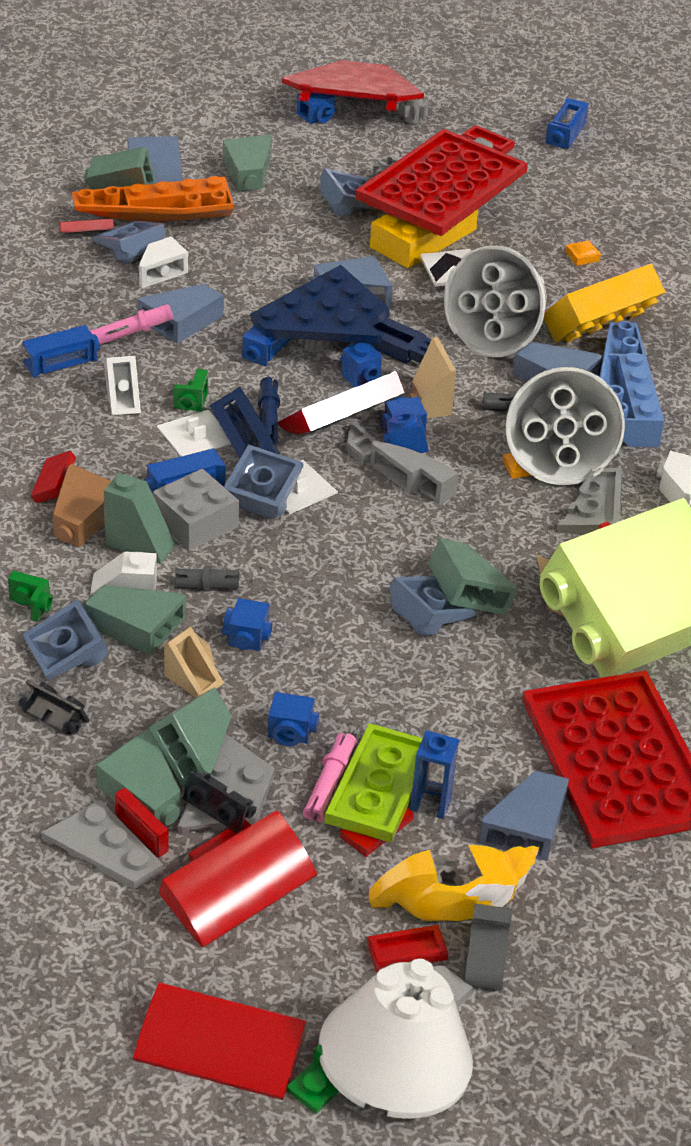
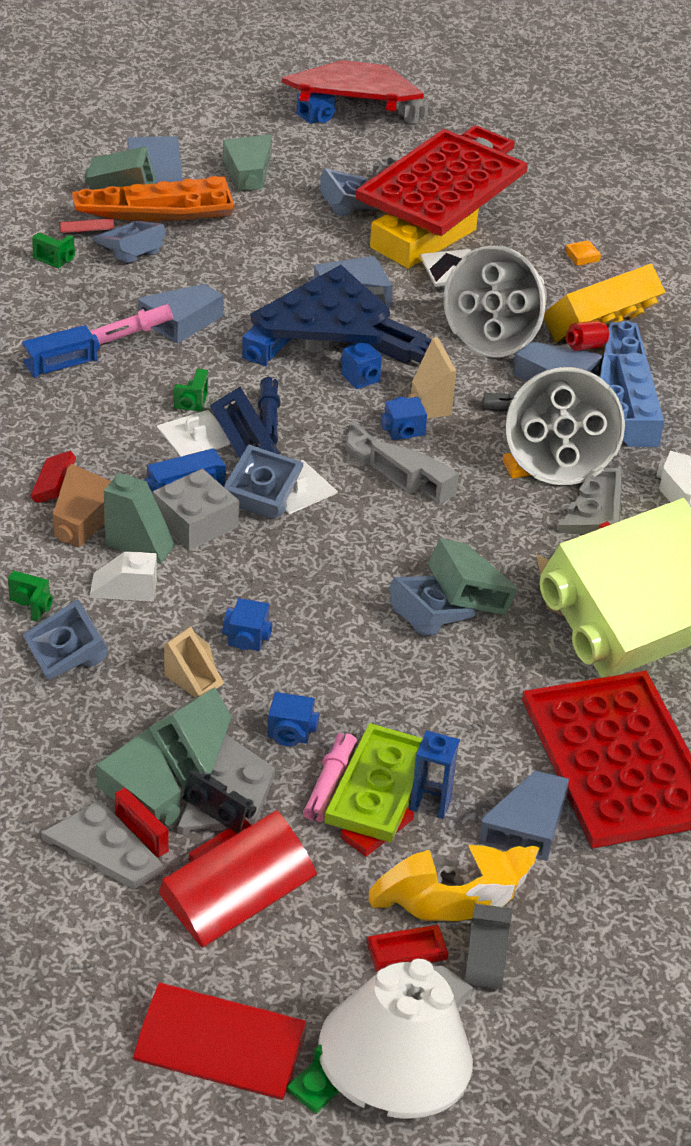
black hinge [19,680,90,735] -> none
sand green slope [84,585,186,655] -> none
white slope [104,356,141,416] -> none
white slope [139,237,188,288] -> none
dark grey pin [174,566,240,591] -> none
slope [278,371,405,434] -> none
blue brick [383,412,429,453] -> none
blue window [545,97,589,149] -> none
none -> green bracket [32,232,75,269]
none -> red brick [566,320,609,351]

